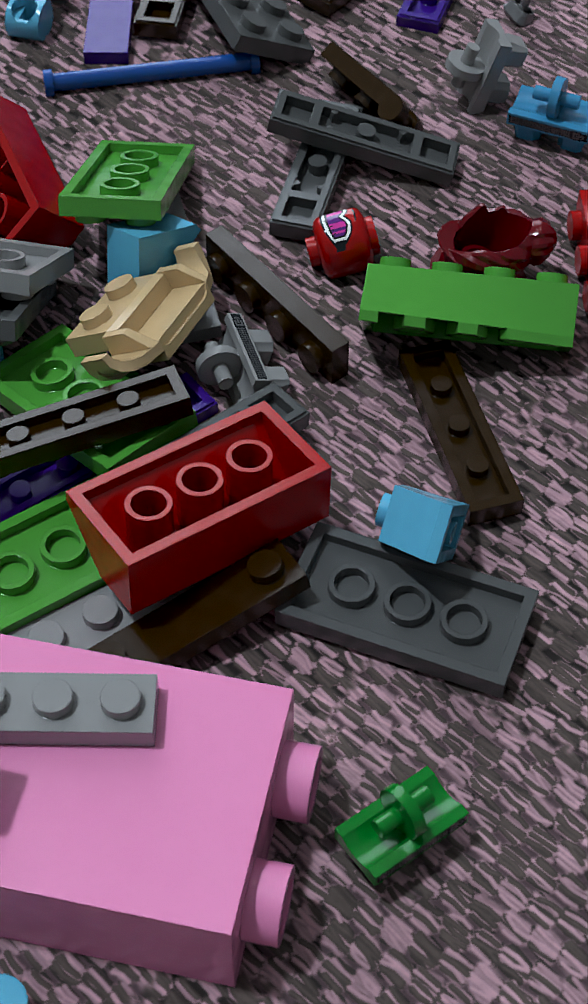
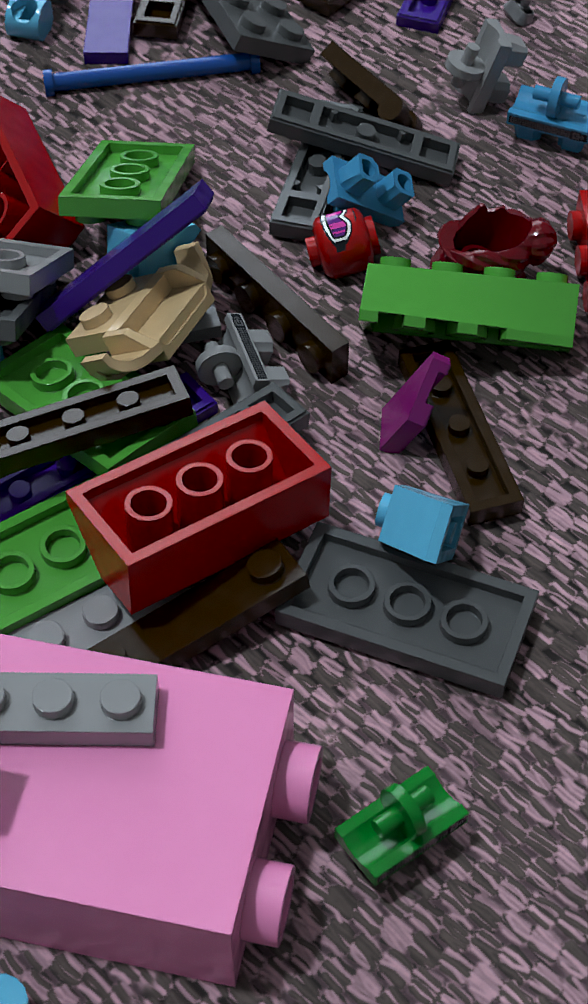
none -> dark purple tile [35,179,214,332]
none -> dark azure hips [323,153,415,227]
none -> magenta tile [379,351,451,454]

